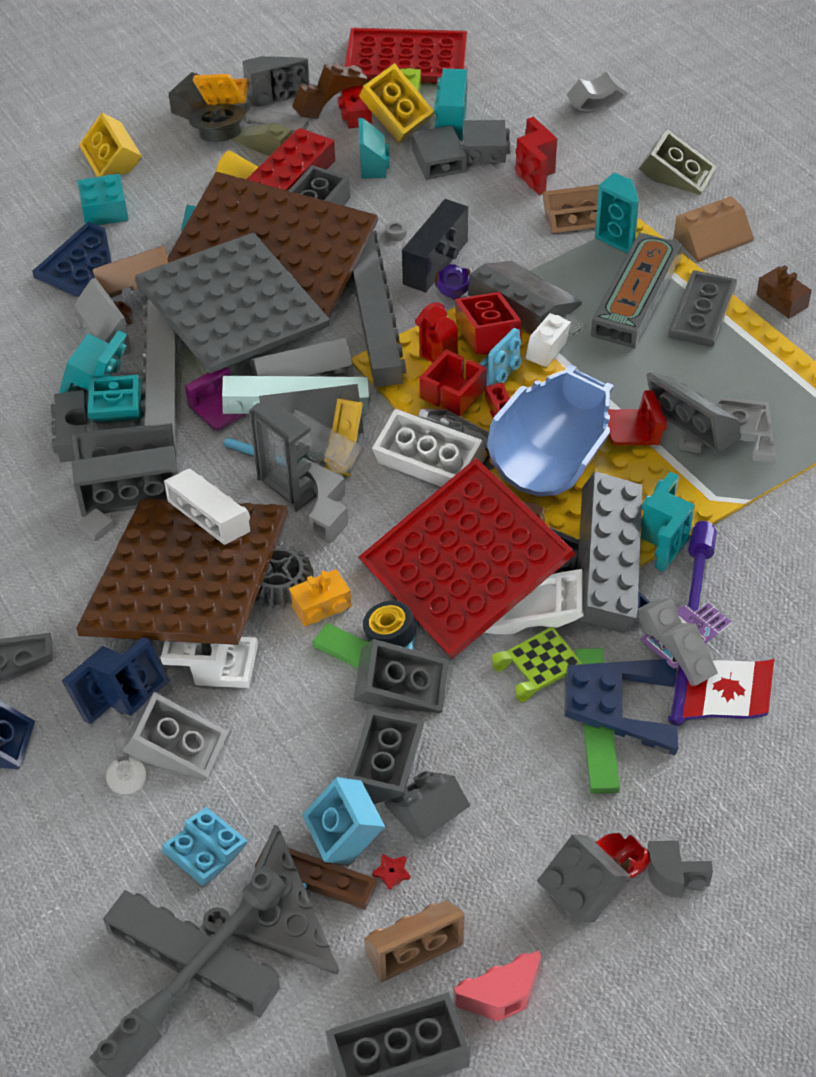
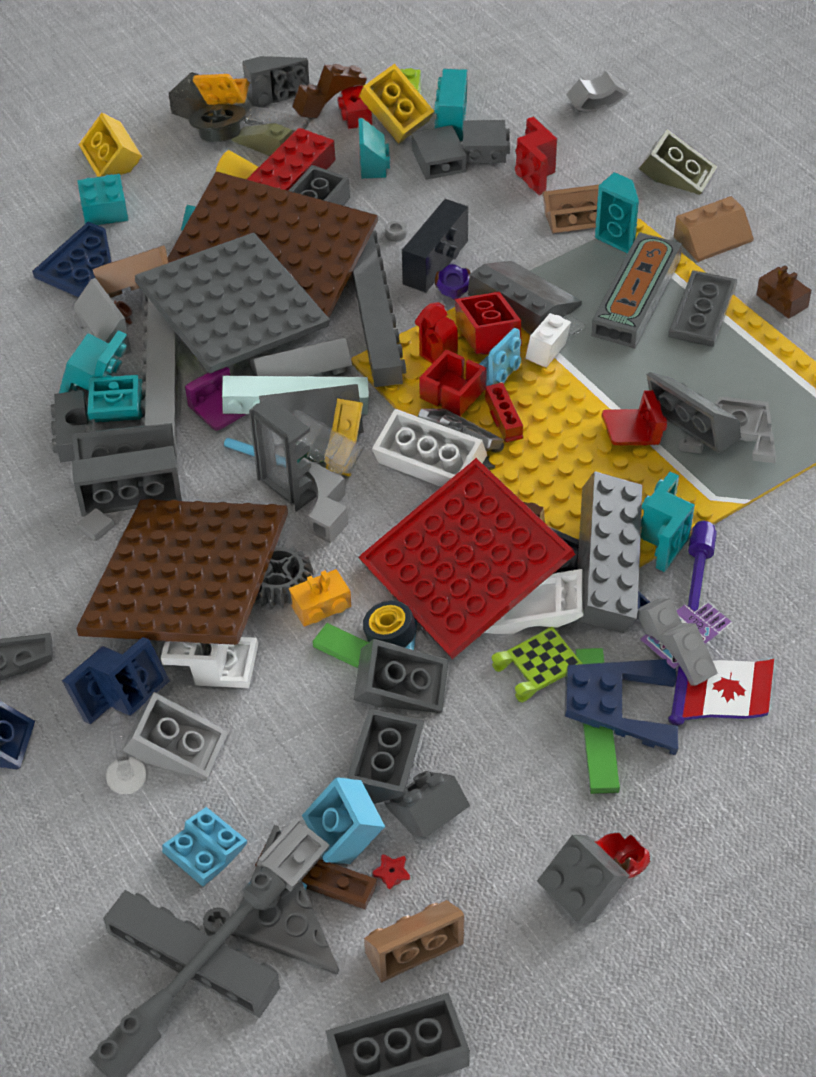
white brick [164,468,250,545] -> none
red plate [345,28,467,84] -> none
coral slope [454,951,541,1021] -> none
medium blue windscreen [487,364,614,496] -> none
dark grey brick [647,840,713,898] -> none
none -> light grey plate [257,818,330,892]

